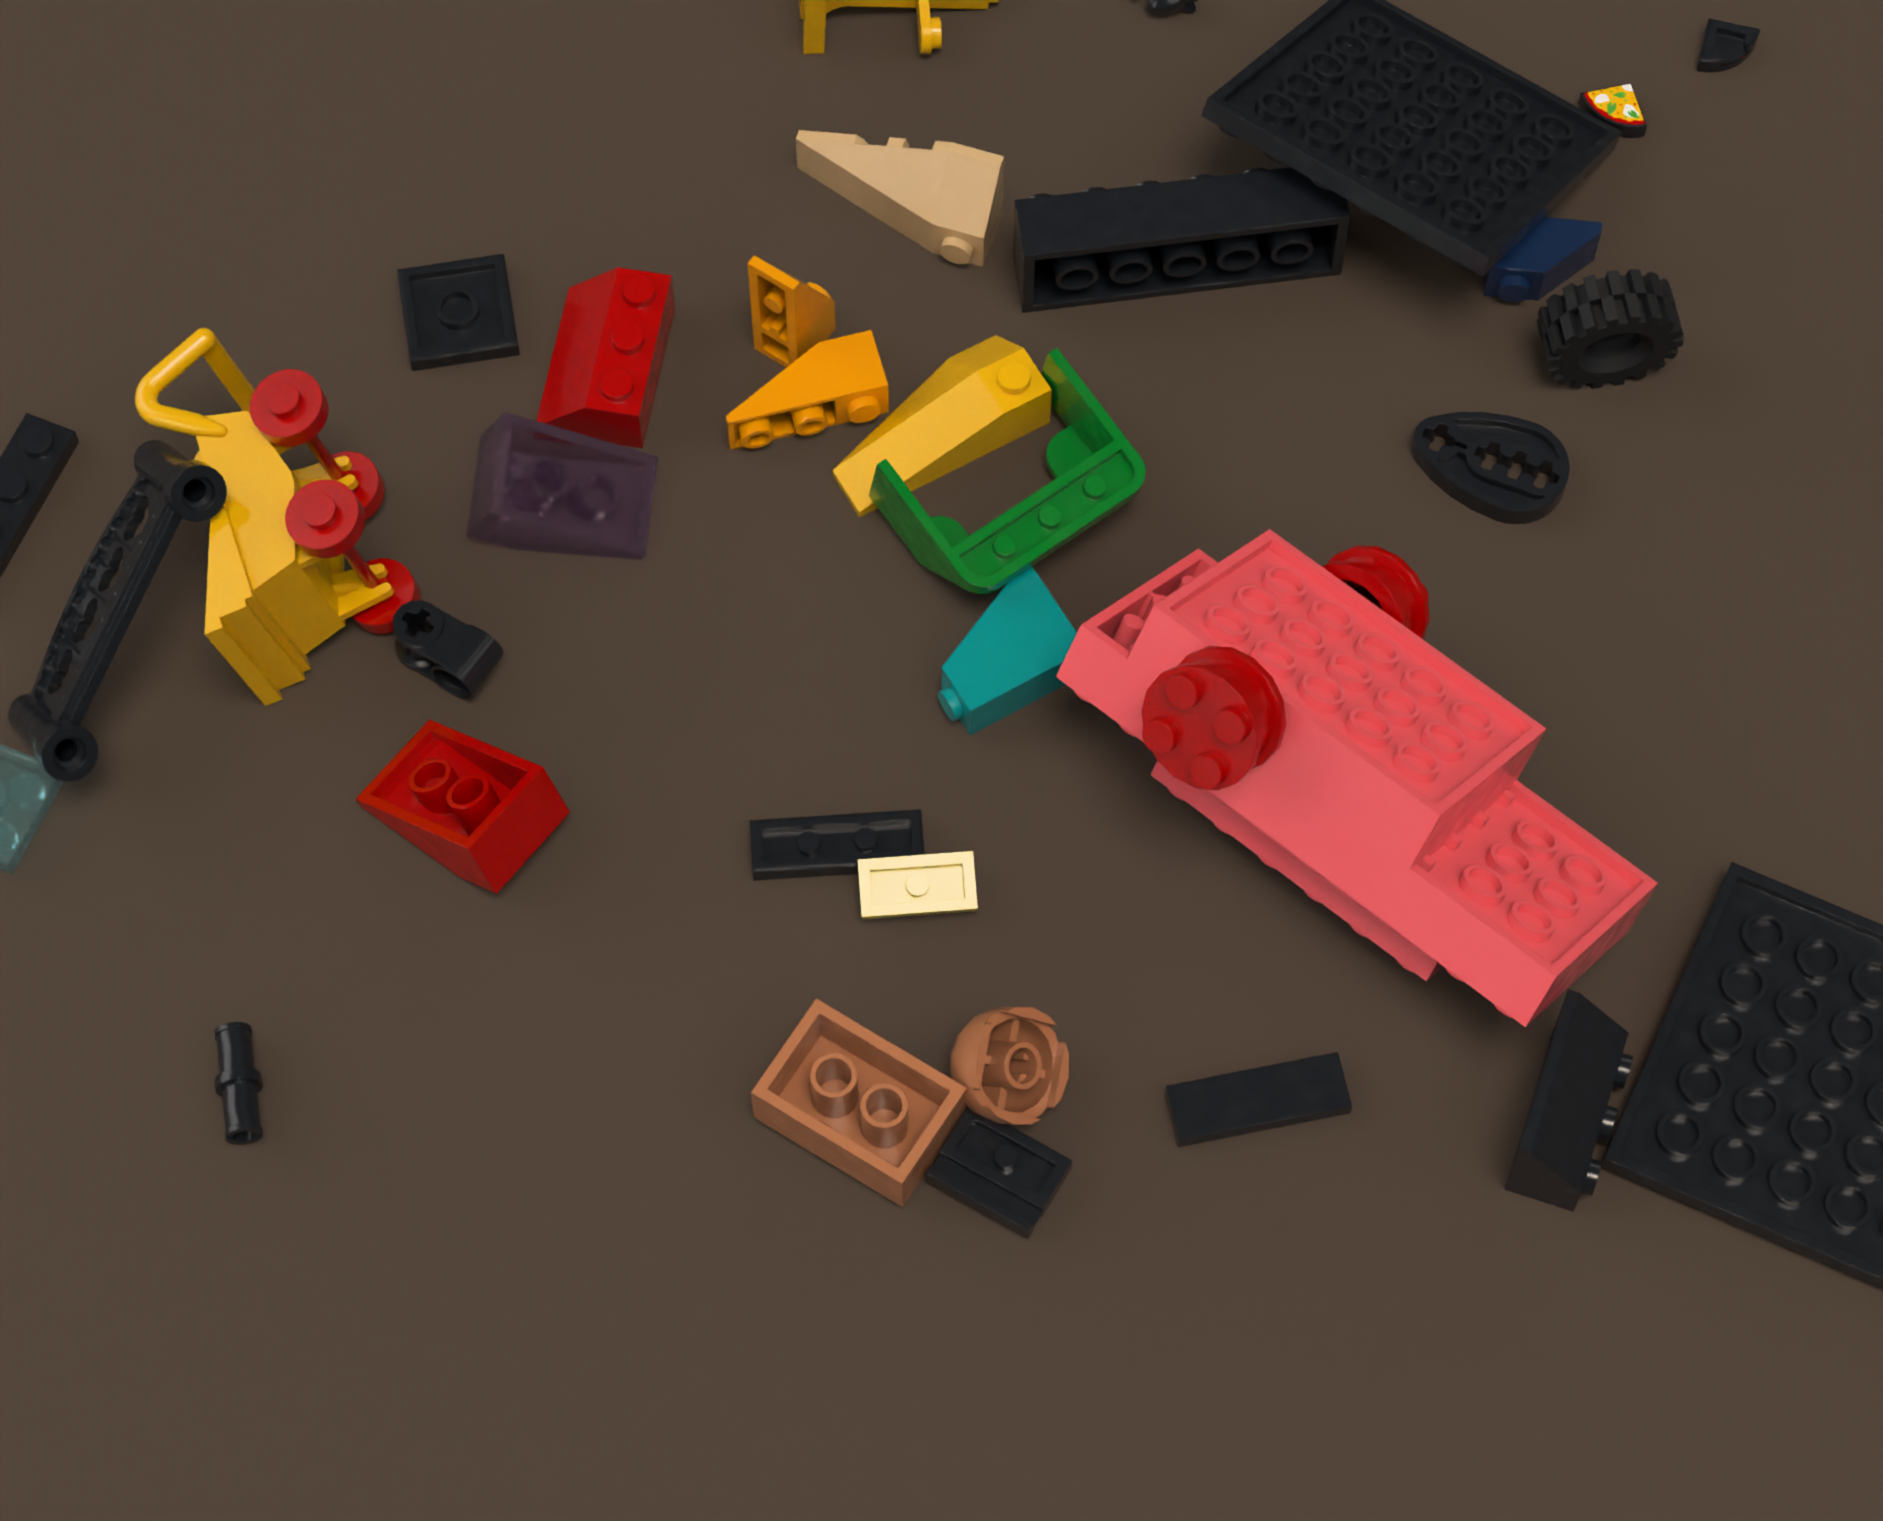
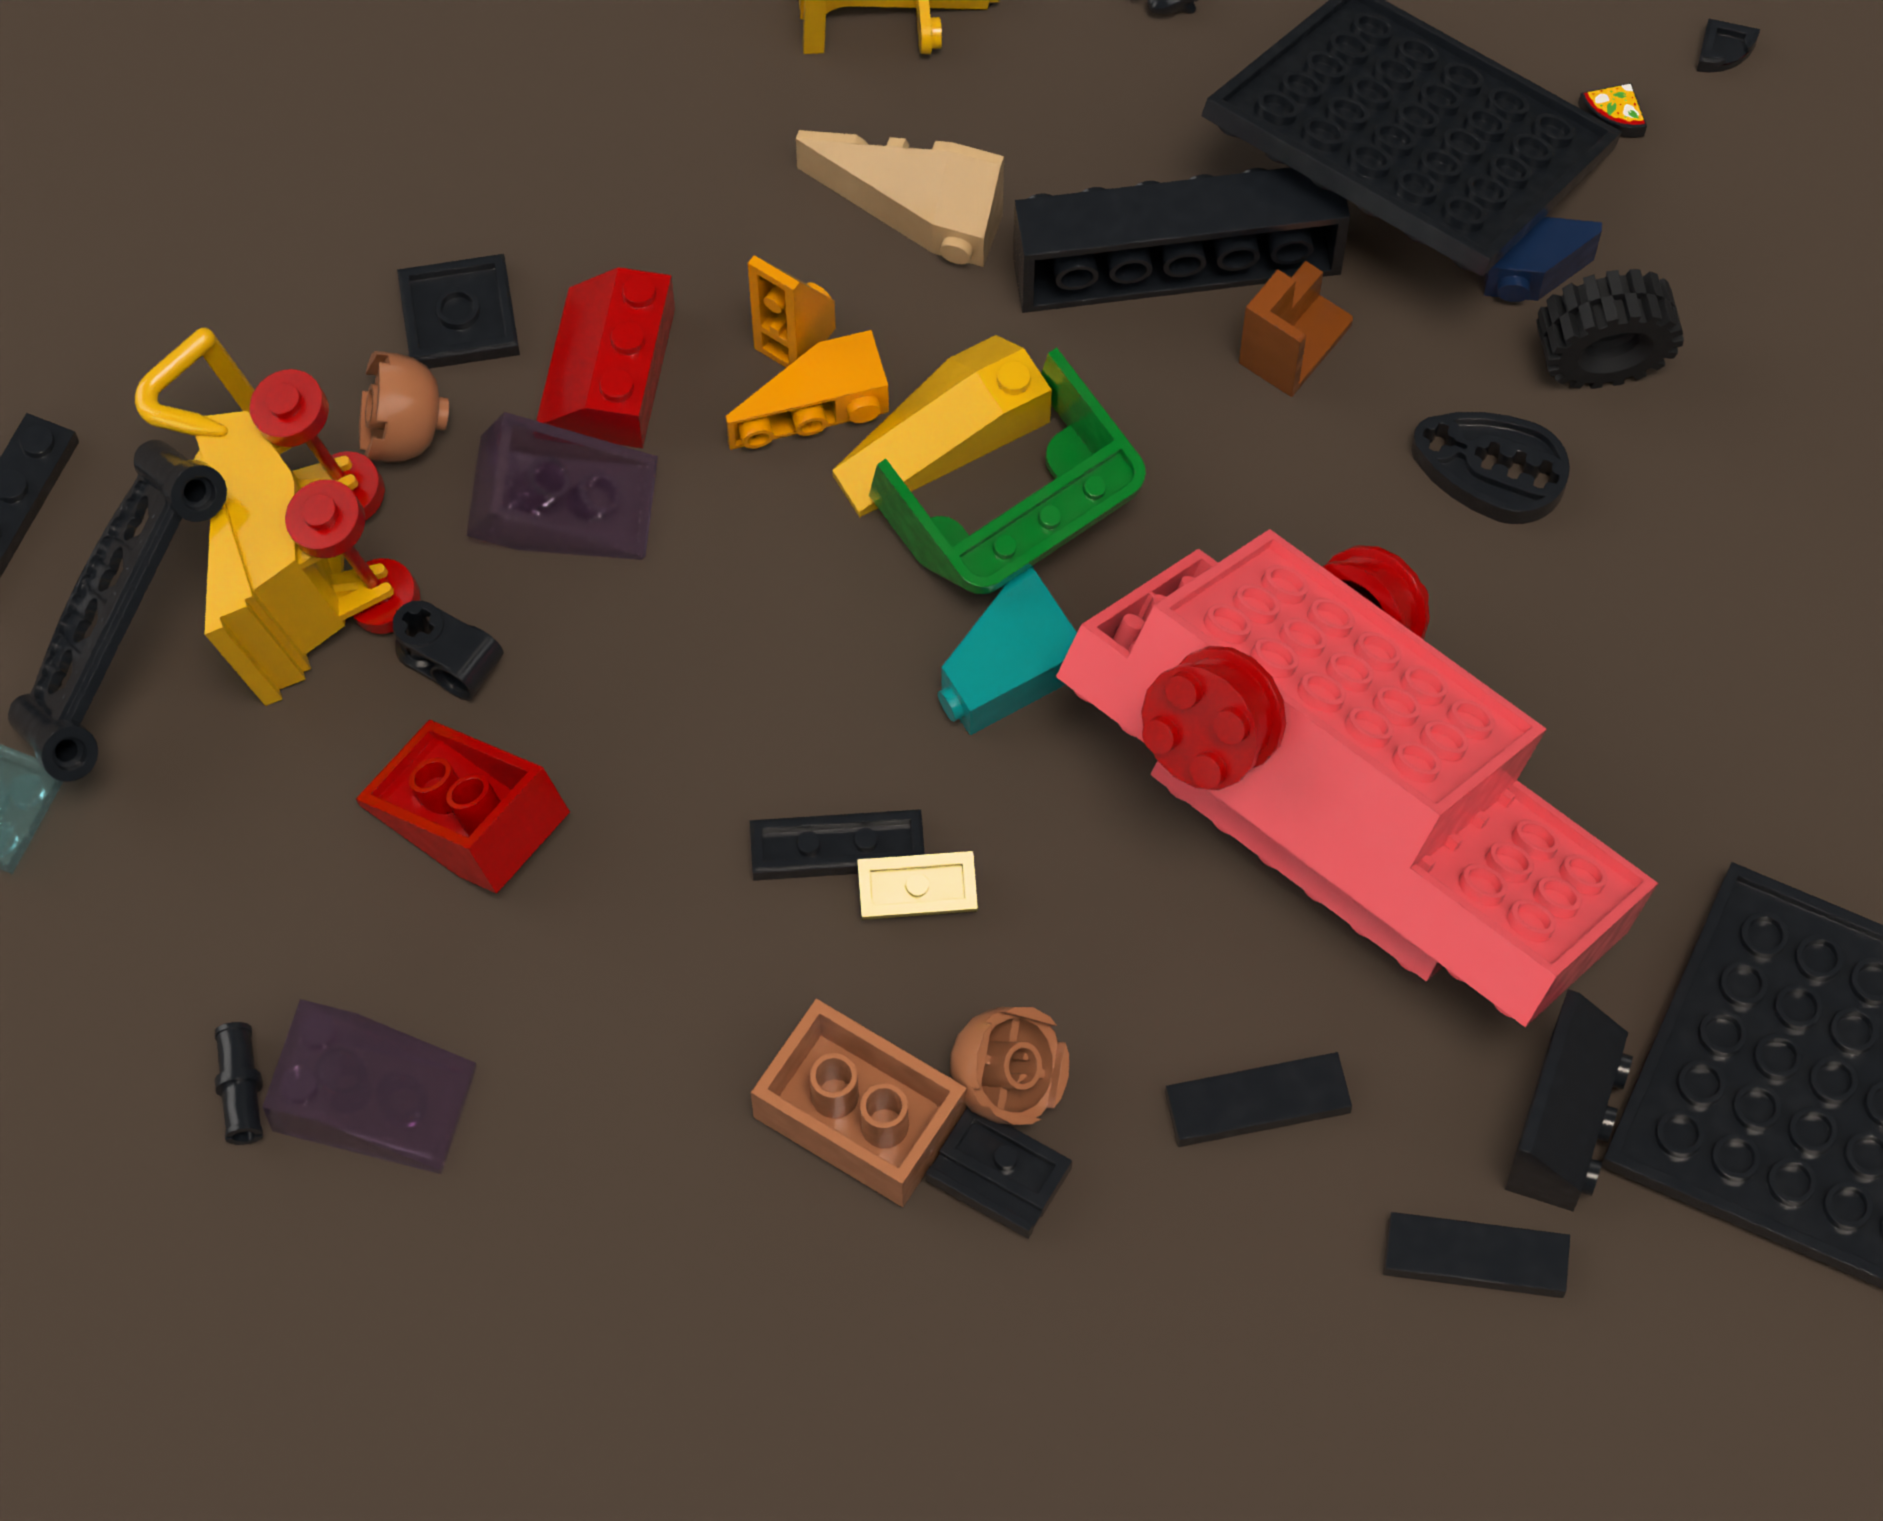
none -> clear purple slope [262,999,477,1174]
none -> nougat cylinder [359,351,449,463]
none -> dark orange panel [1239,261,1353,397]
none -> black tile [1384,1212,1571,1298]

